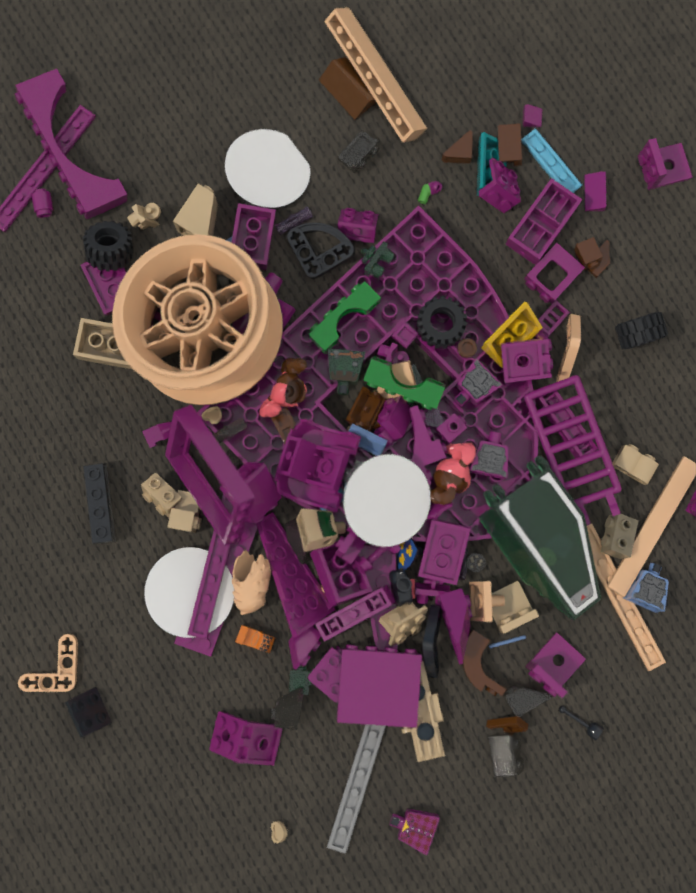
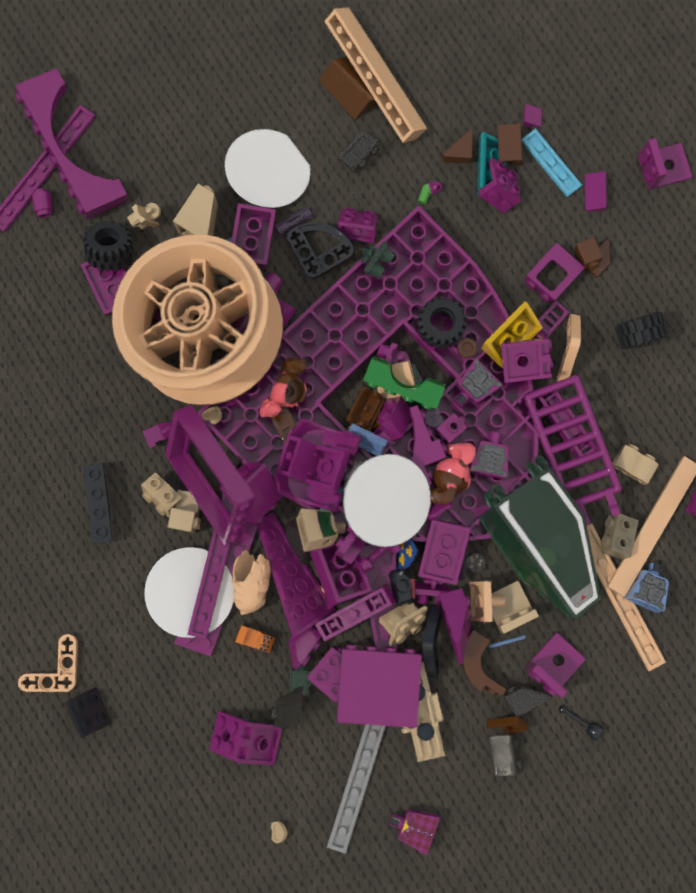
tan brick [73,318,134,370] -> none
clear smoke axle [212,418,247,444] -> none
green arch [309,281,381,354] -> none
torso [328,348,365,395] -> none
magenta tile [391,321,419,349] -> none
magenta brick [505,178,583,265] -> none

